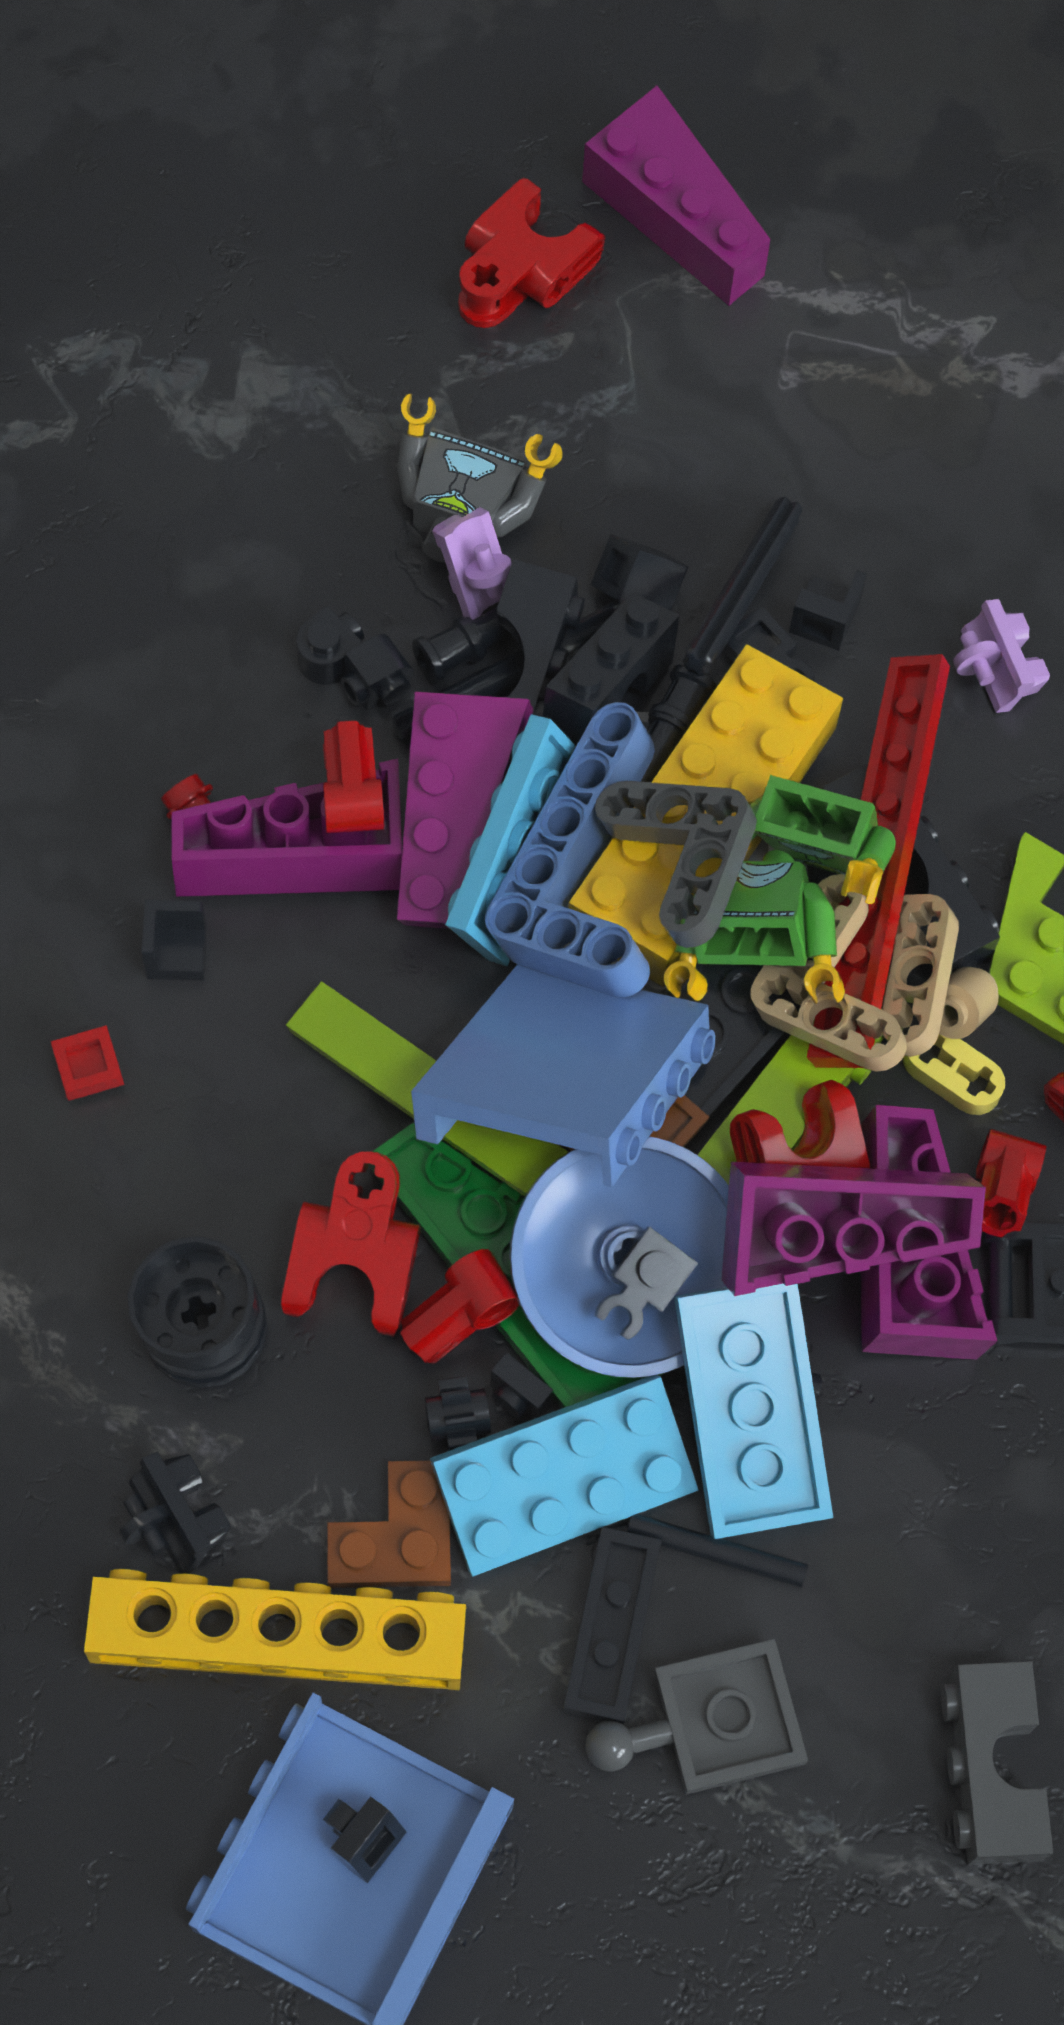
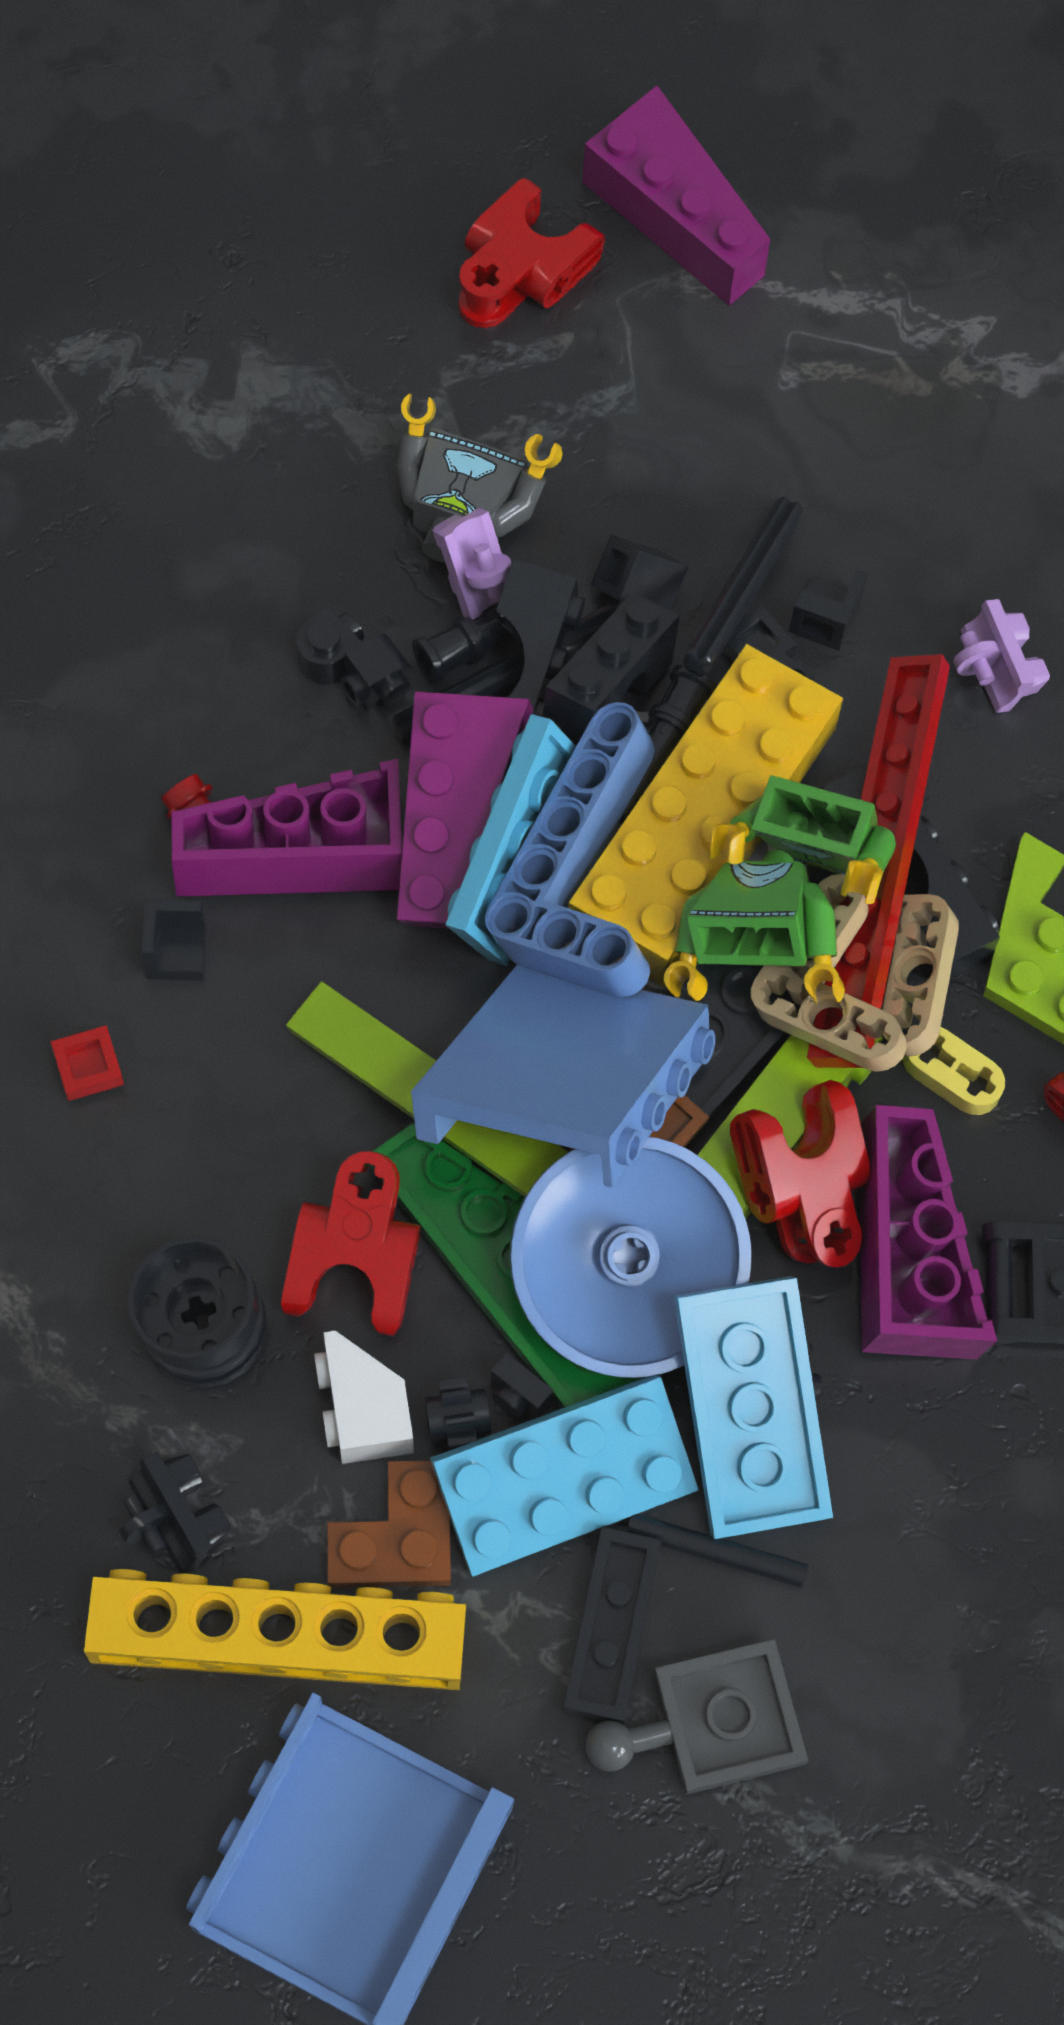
red piece [323,721,384,833] -> none
black tile [323,1796,407,1884] -> none
red piece [400,1249,519,1364] -> none
dark grey beam [595,781,757,948] -> none
plate [595,1227,698,1340] -> none
magenta wedge [721,1162,986,1297] -> none
tan brick [939,967,999,1039] -> none
dark grey arch [941,1661,1053,1865] -> none
red piece [975,1128,1047,1238] -> none
none -> white slope [314,1331,414,1464]

